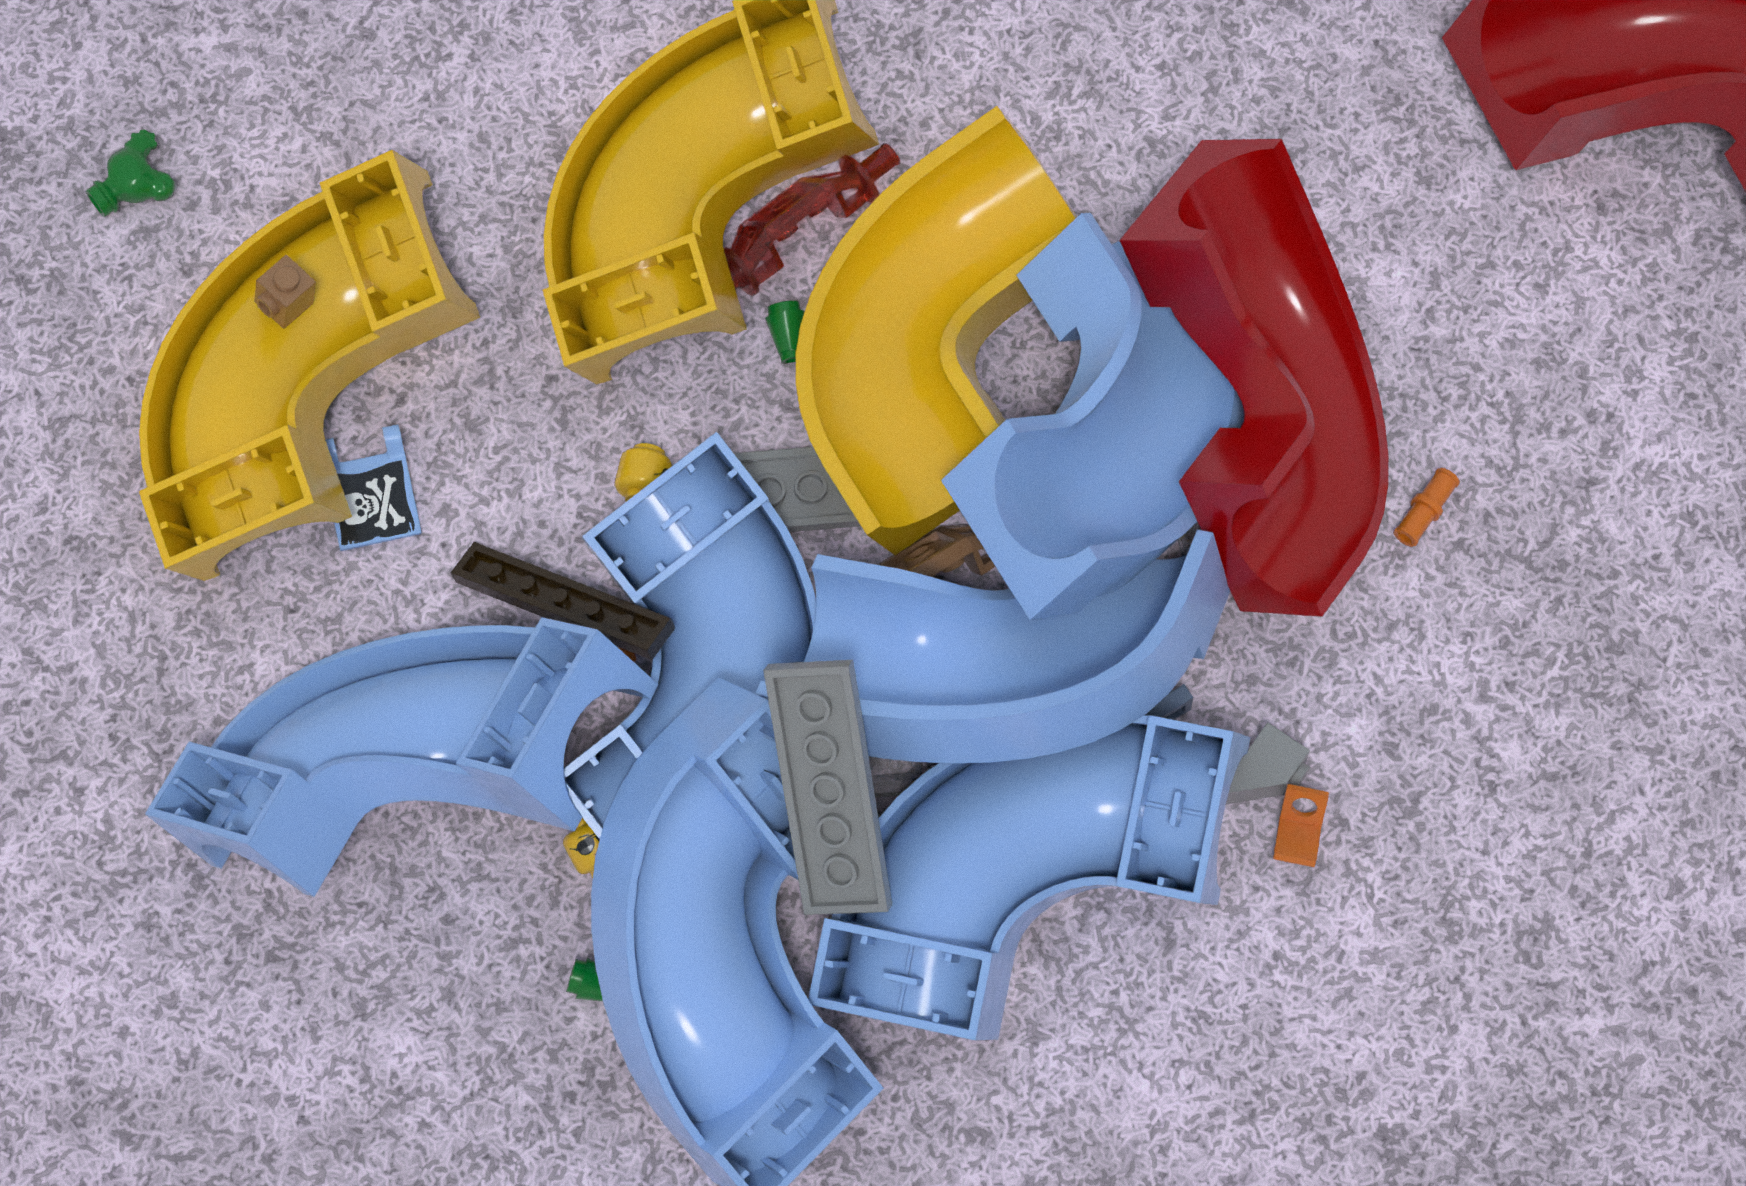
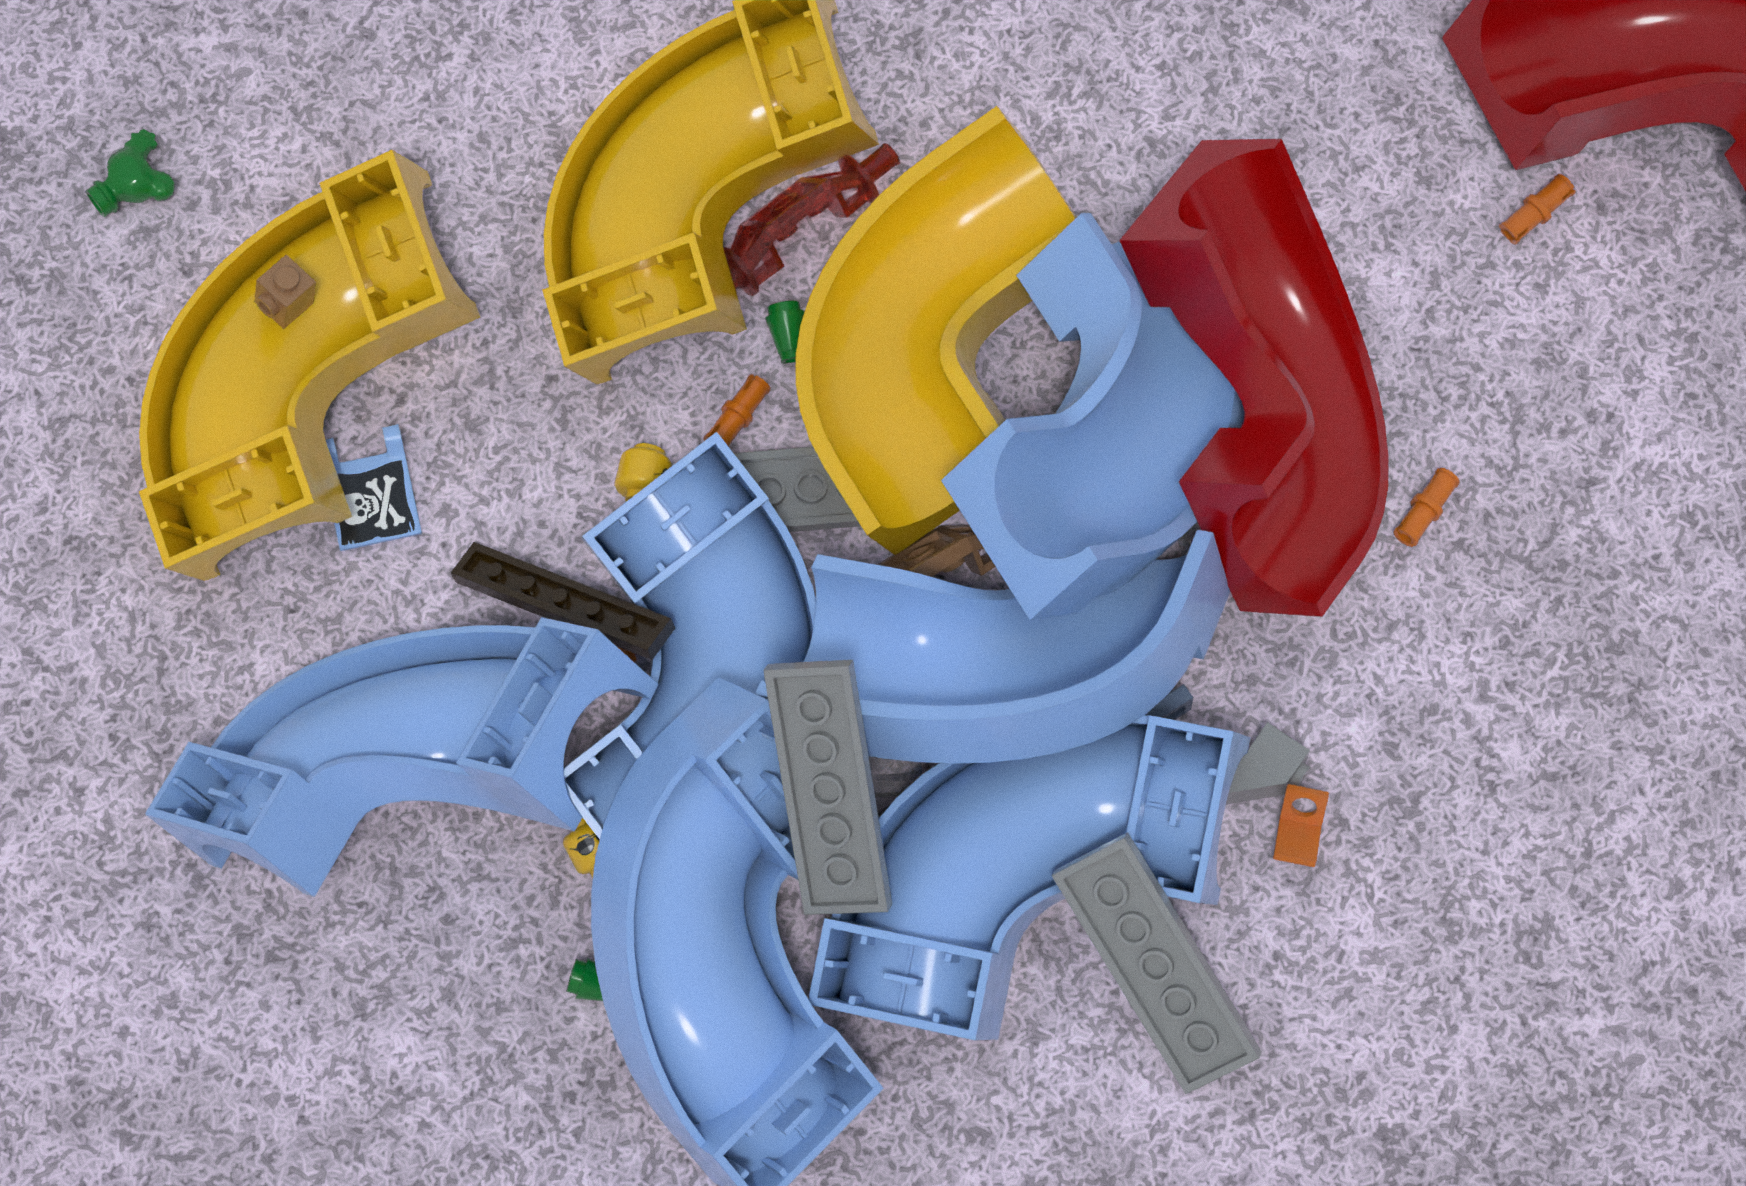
none -> orange pin [703,374,771,447]
none -> light grey plate [1052,832,1262,1094]
none -> orange pin [1499,174,1576,245]

